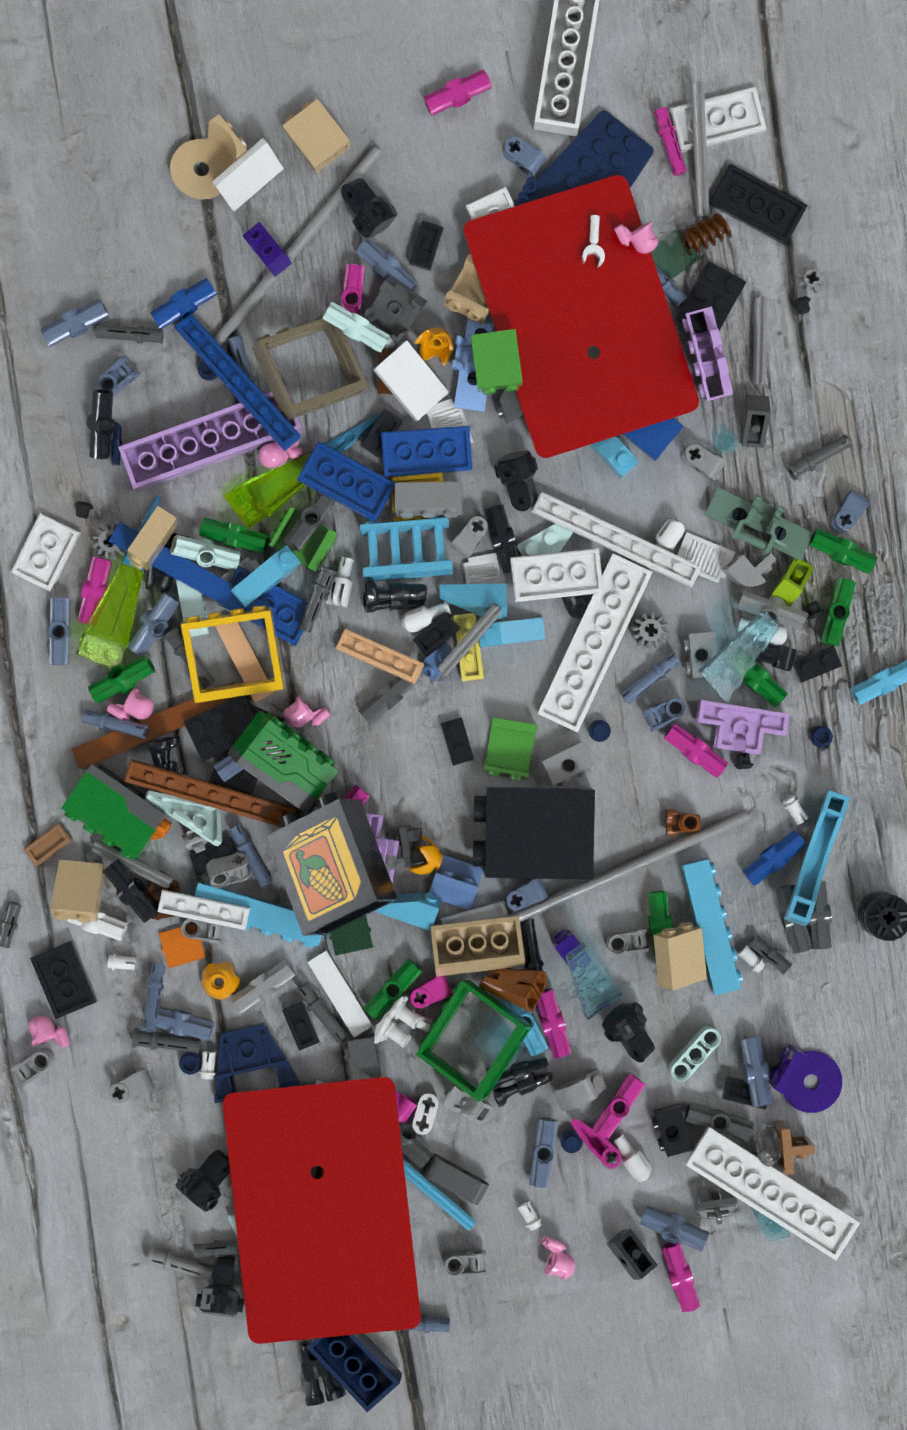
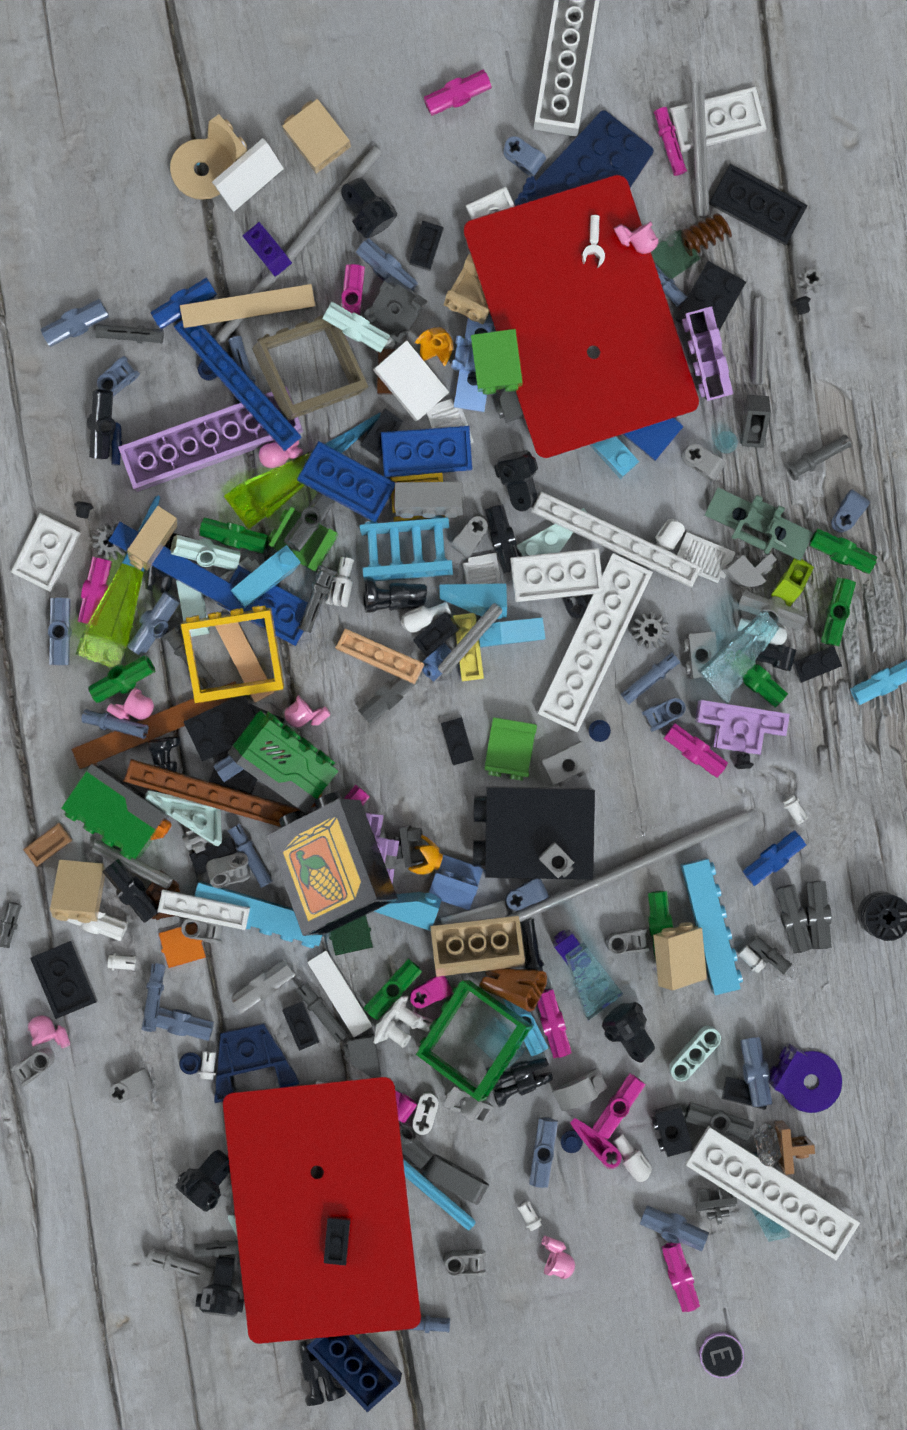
dark grey pin [132,1028,201,1054] -> none
light orange piece [201,961,241,1000] -> none
black brick [606,1229,658,1280] -> none
dark orange plate [666,809,700,836] -> none
medium azure arch [784,790,850,926] -> none
black piece [805,601,825,620] -> none
dark blue plate [810,726,833,748] -> none
none -> tan tile [180,284,315,328]
none -> black plate [324,1216,351,1266]
none -> light grey brick [538,842,574,878]
none -> black tile [699,1332,744,1378]

